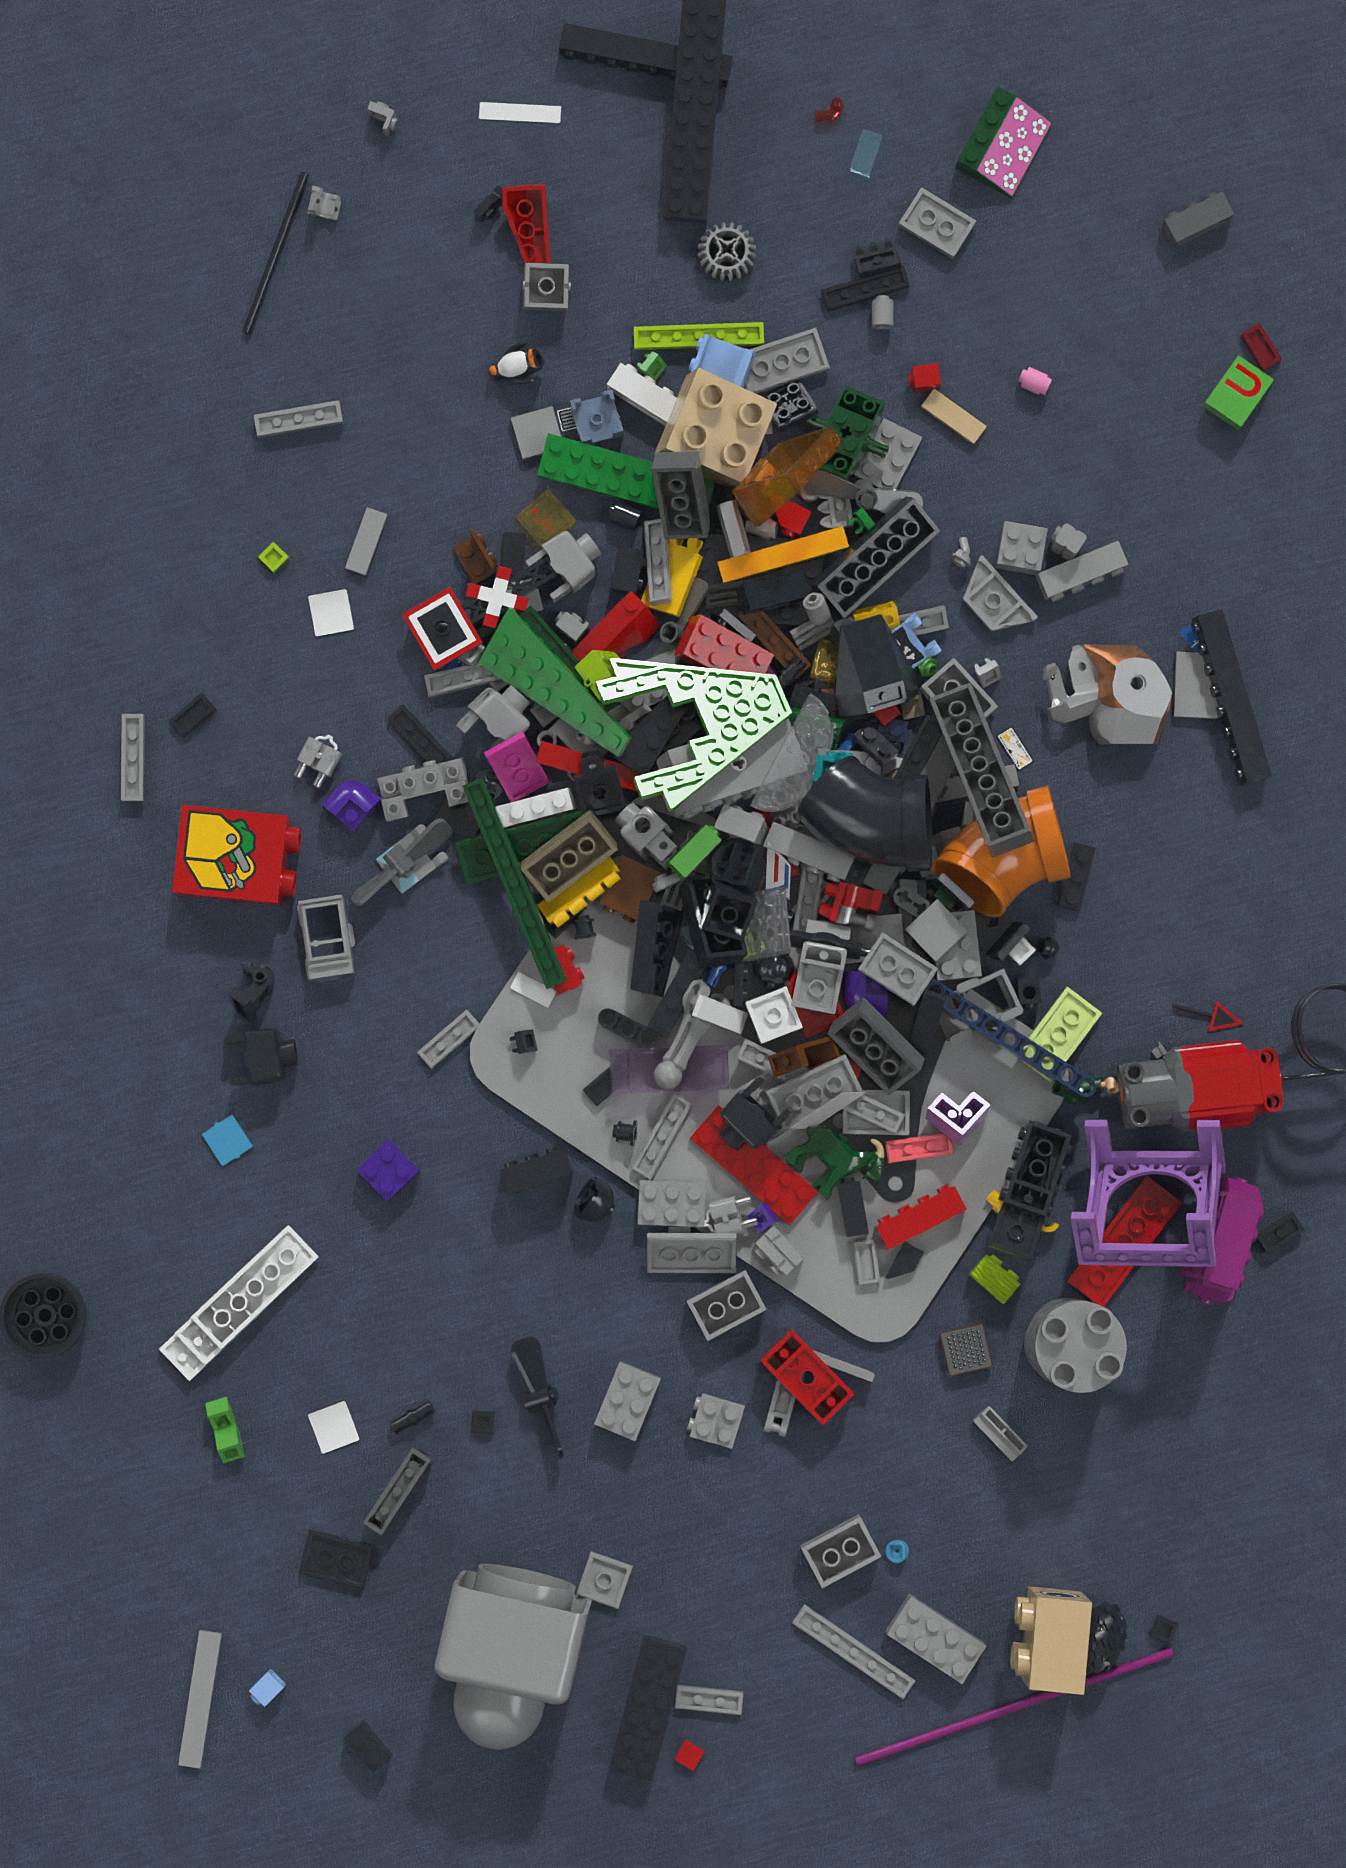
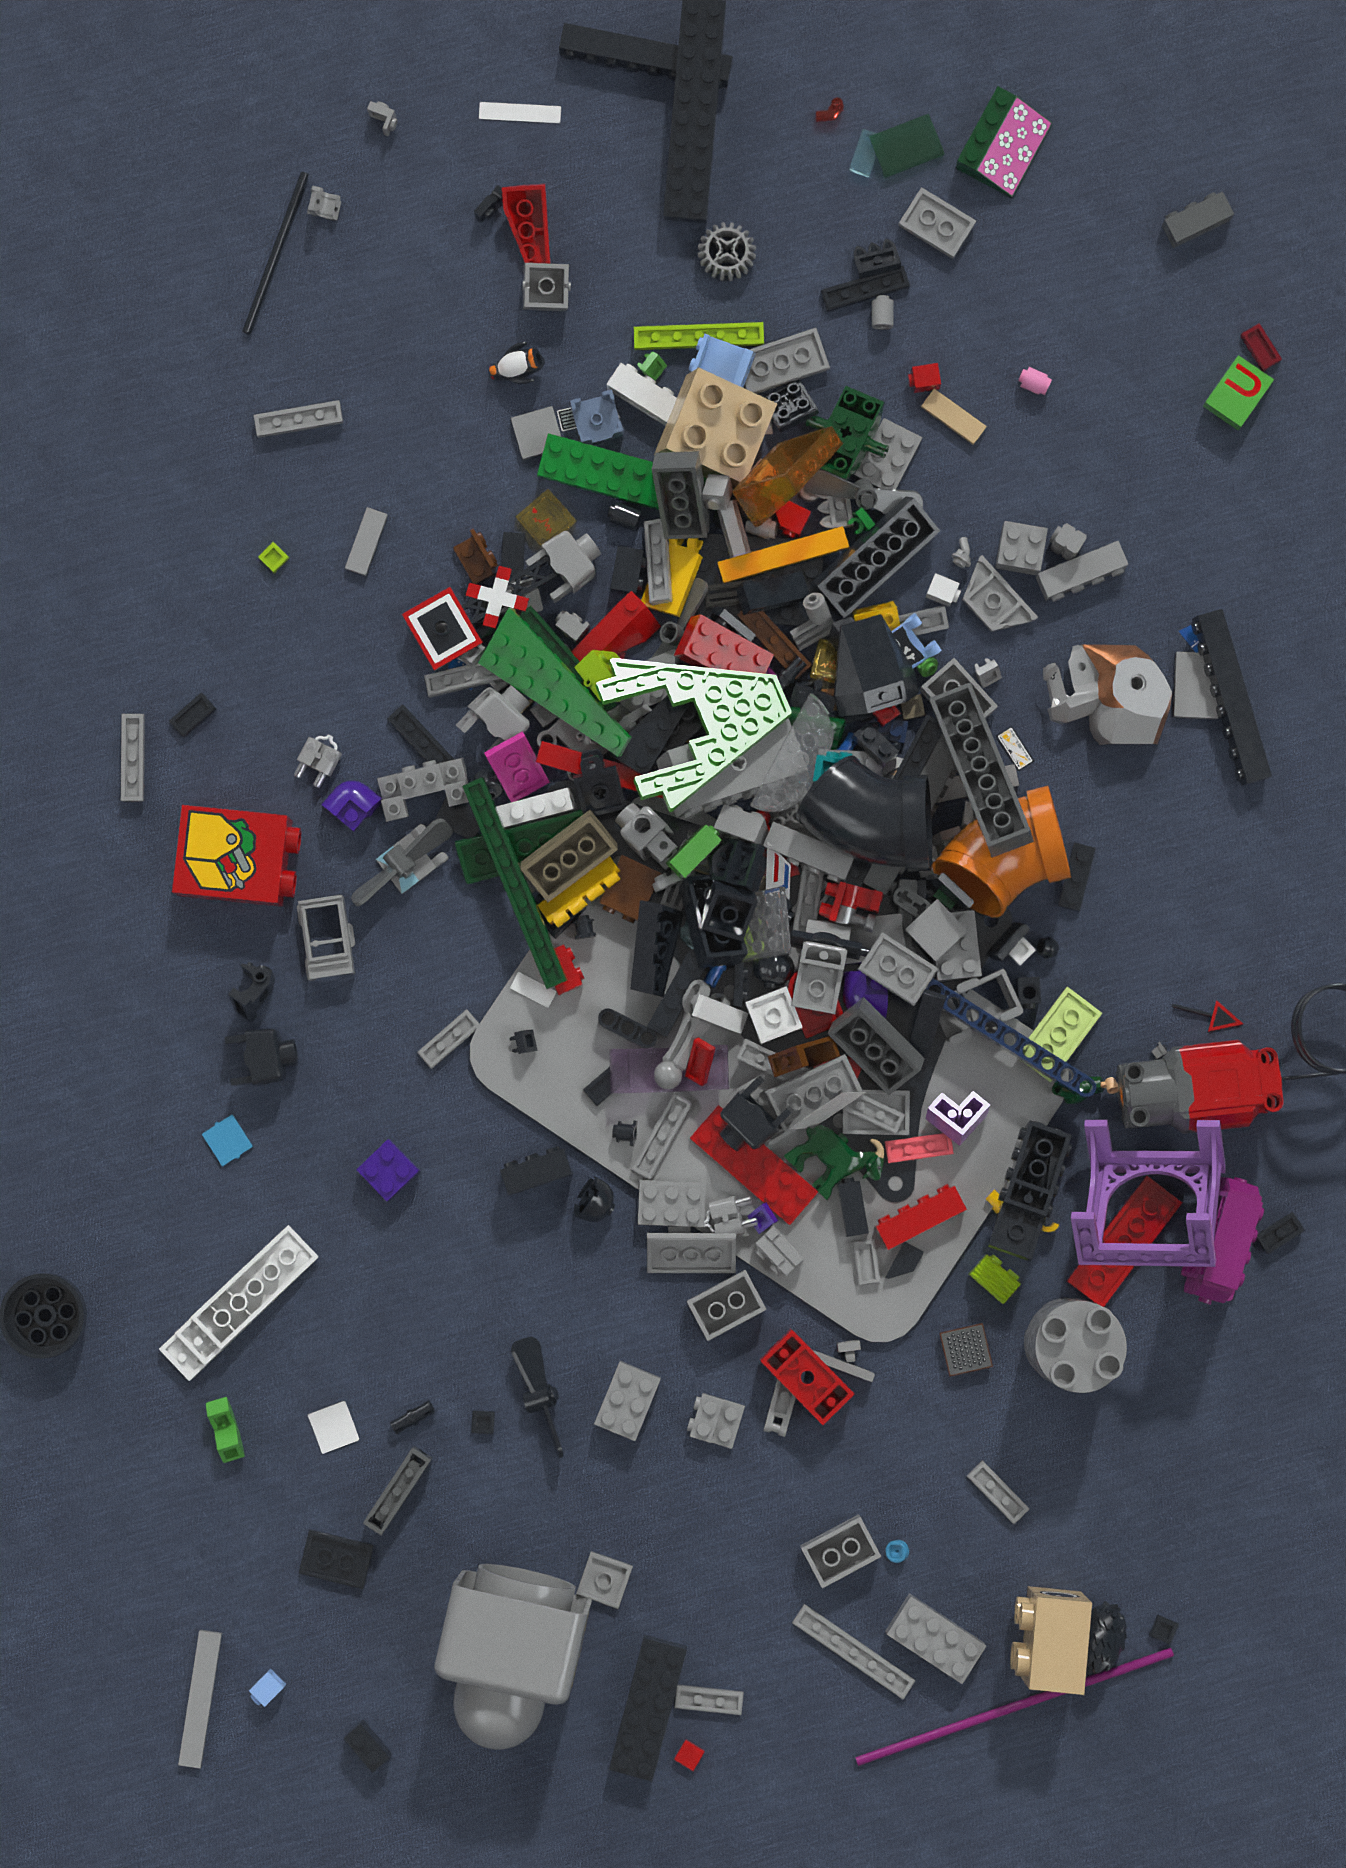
white sticker [308,589,354,636] -> none
light grey piece [973,1406,1028,1461] -> none
none -> red tile [685,1037,716,1086]
none -> light grey brick [702,474,733,510]
none -> light grey tile [837,1340,861,1362]
none -> clear green piece [869,113,945,178]
none -> white brick [926,573,961,607]
none -> light grey tile [967,1460,1029,1524]

